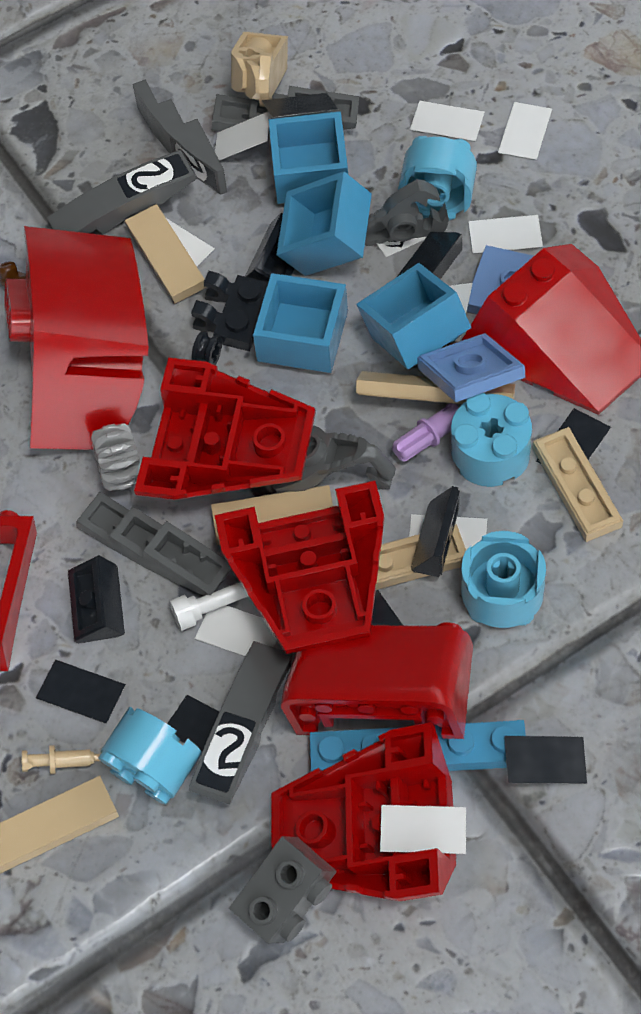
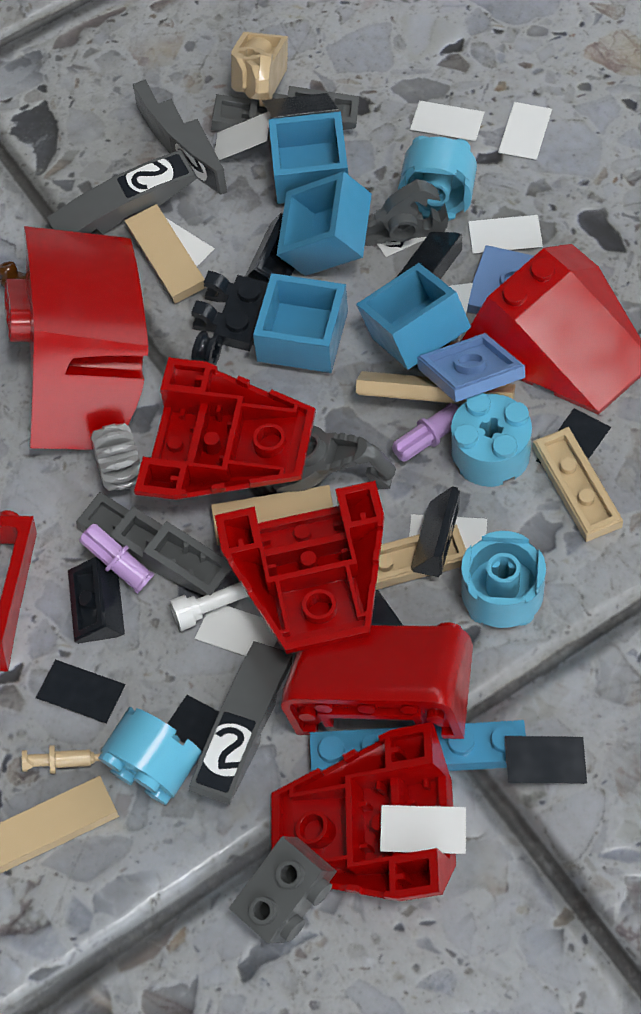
none -> lavender axle [79,524,155,594]

